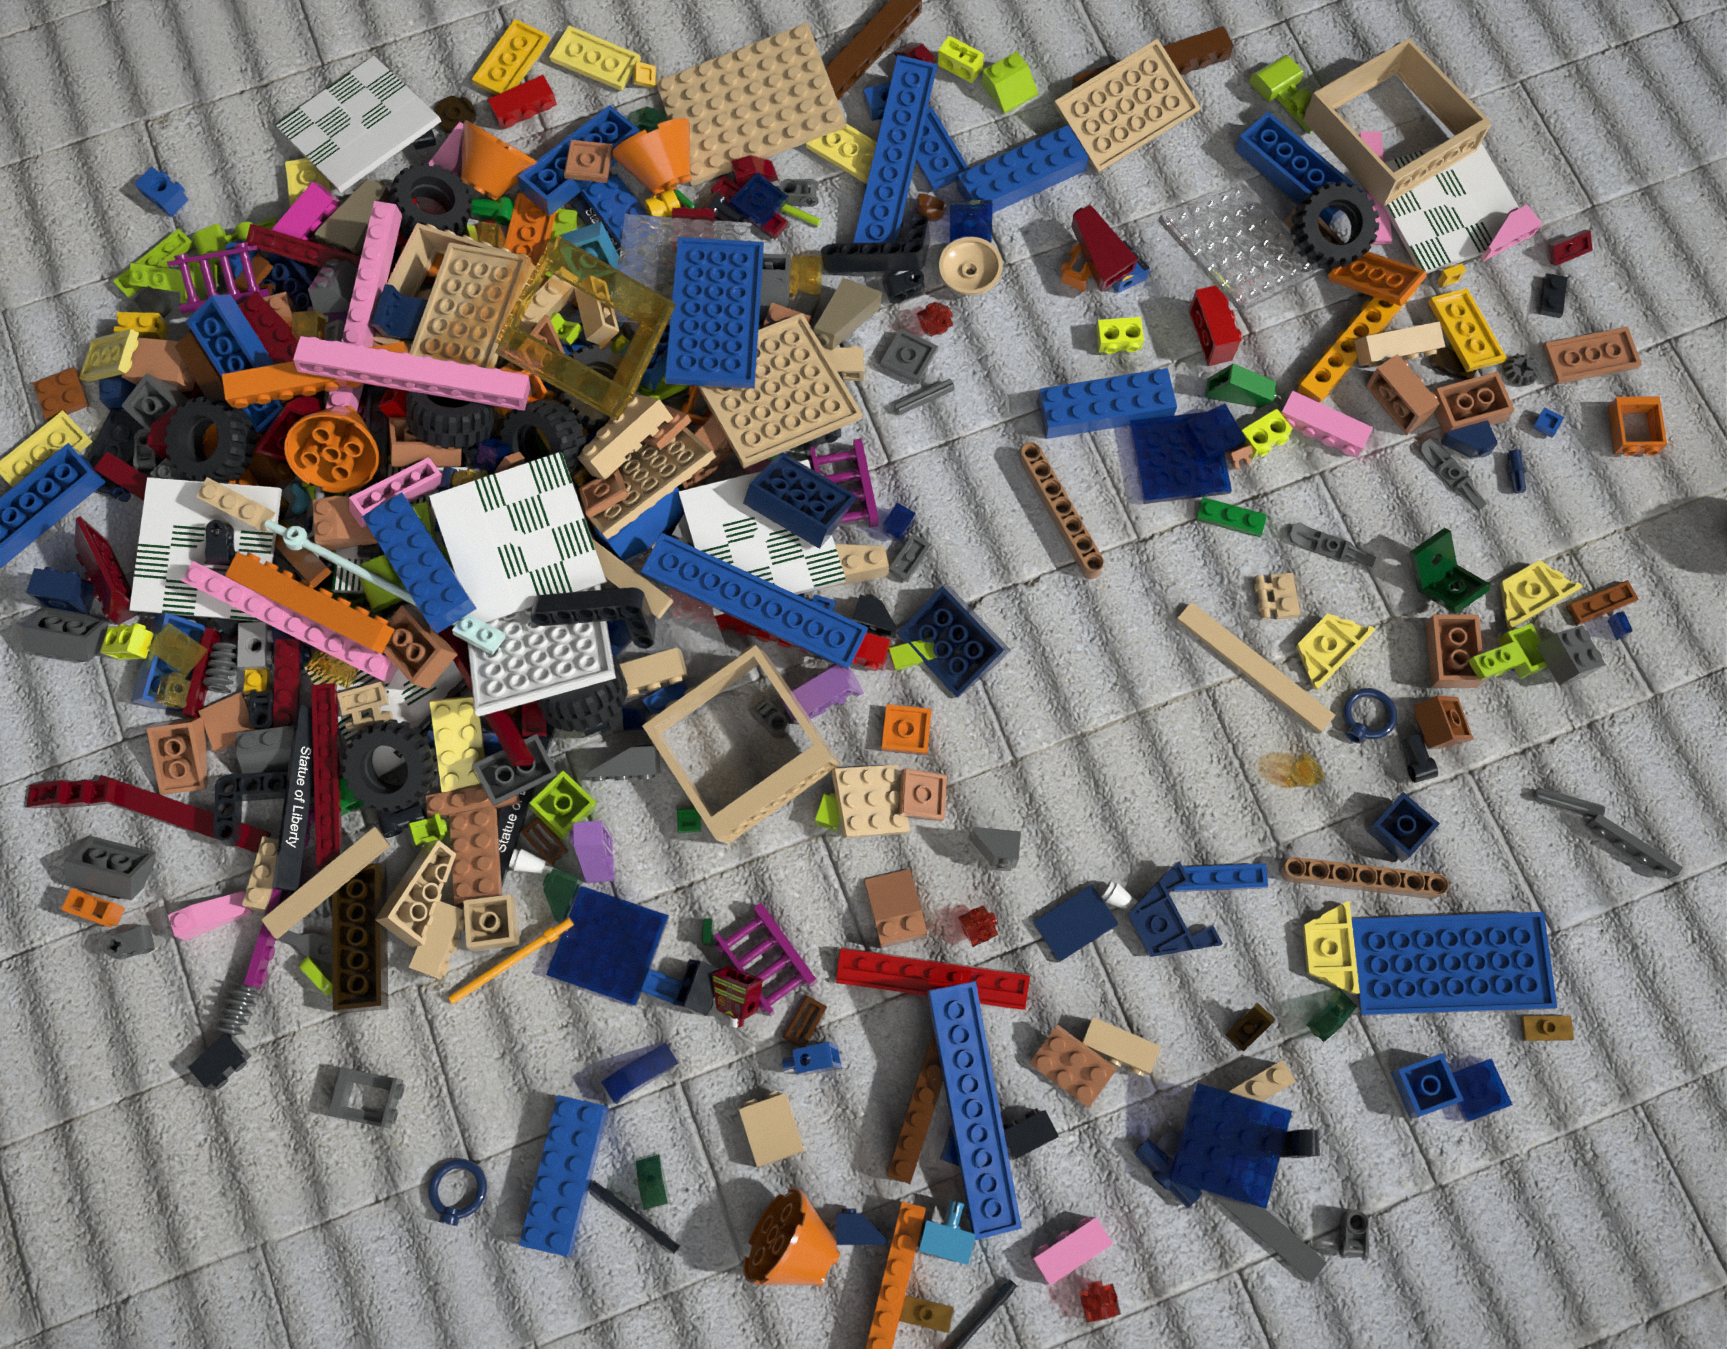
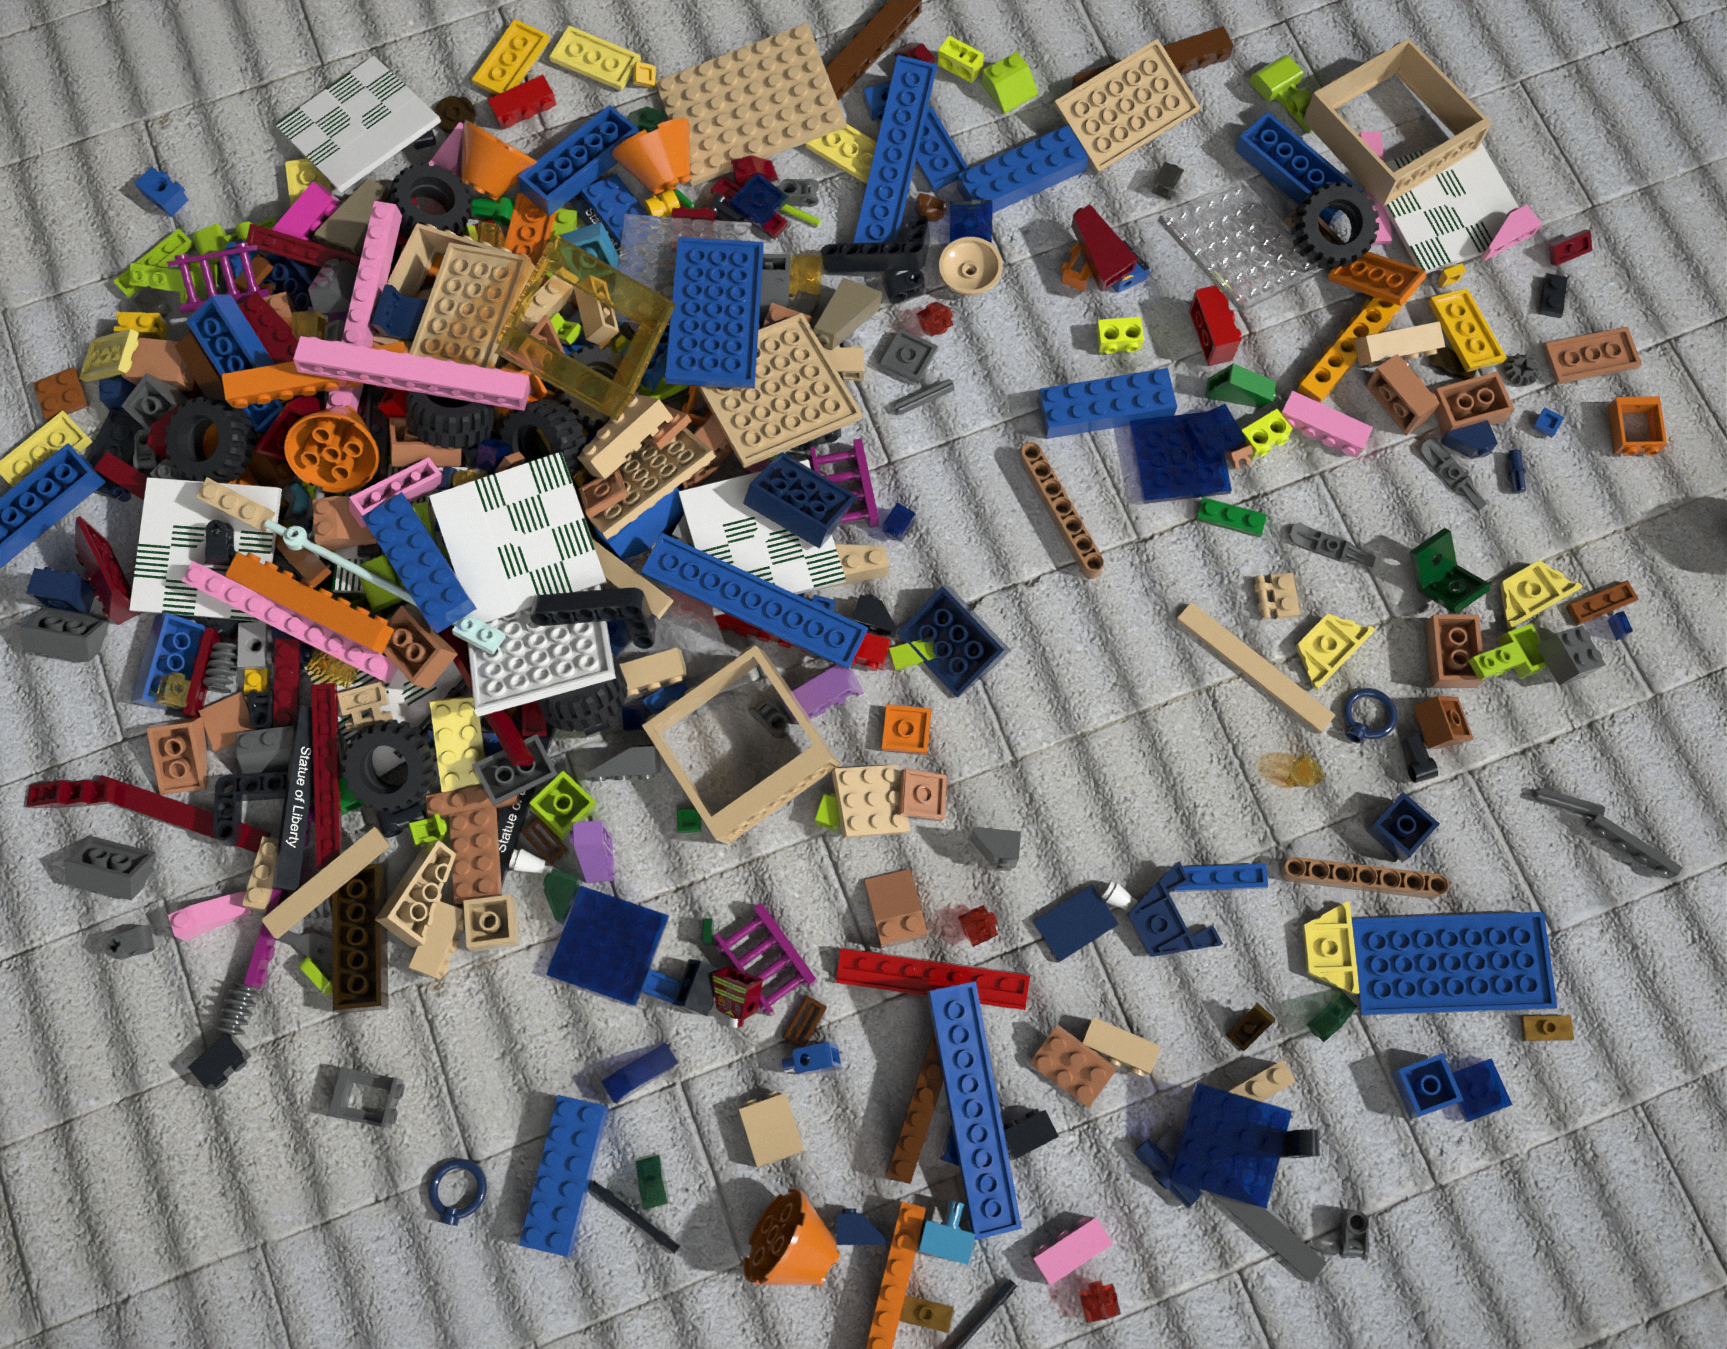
orange window [61,888,126,928] -> none
neon yellow brick [100,623,154,660] -> none
clear yellow plate [147,622,208,677] -> none
light orange bar [448,917,574,1004] -> none
nougat tile [564,140,613,183] -> none
dark grey plate [889,534,932,583] -> none
none -> clear smoke brick [1152,162,1184,201]

